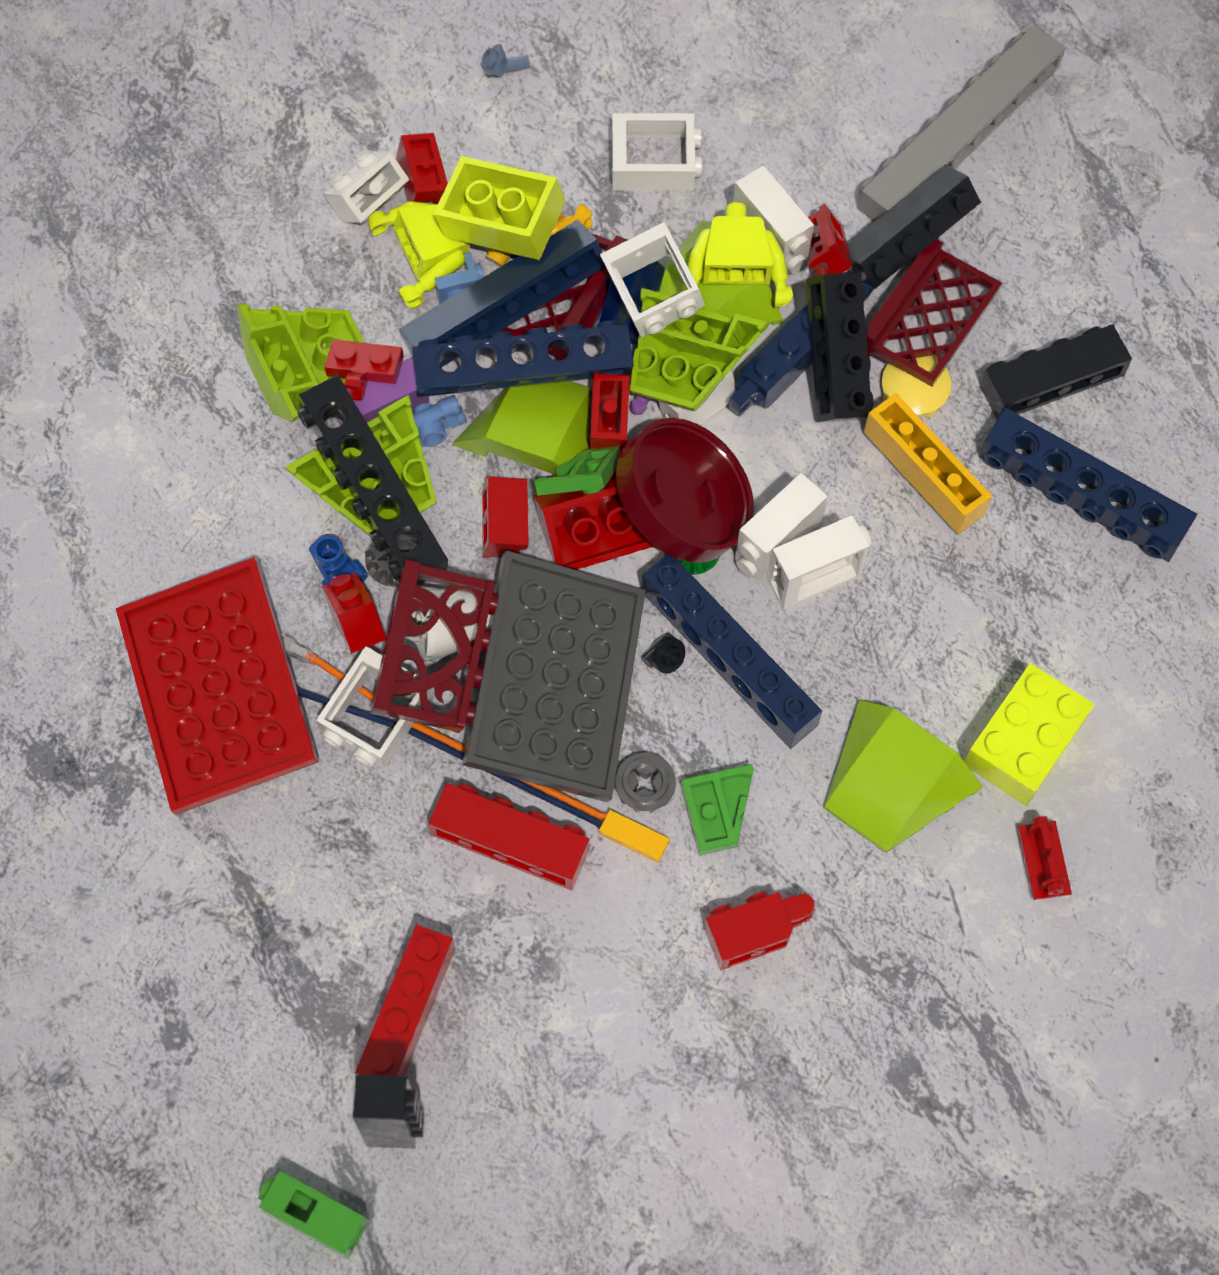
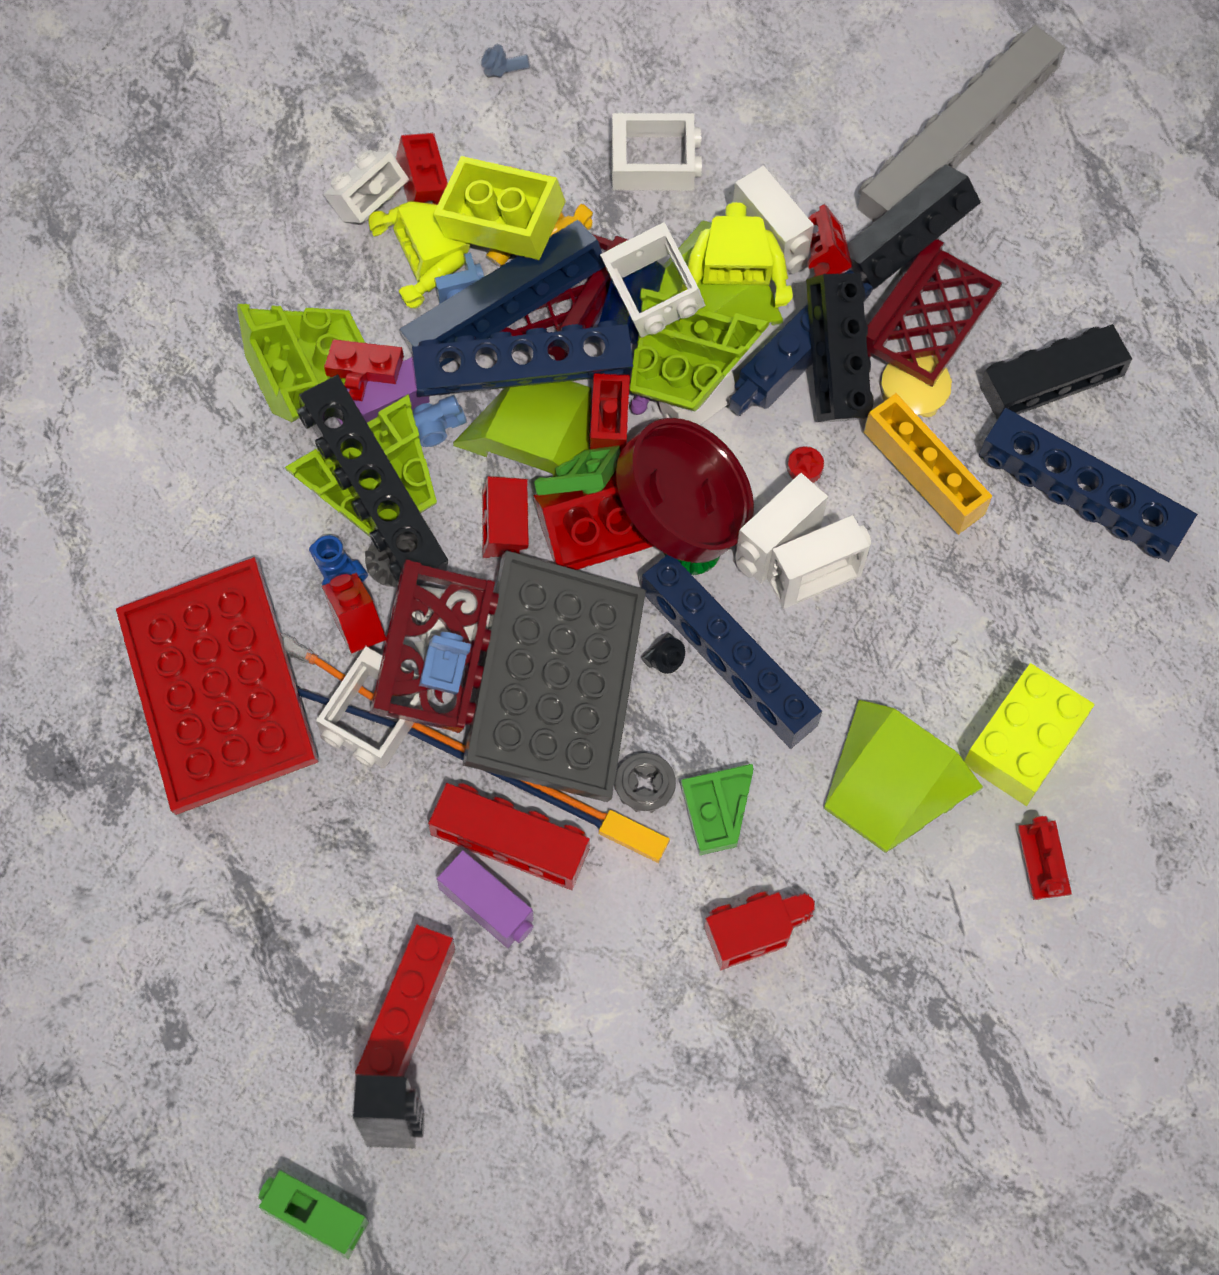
none -> medium blue bracket [419,632,471,695]
none -> medium lavender brick [436,850,534,949]
none -> red tile [787,446,824,483]

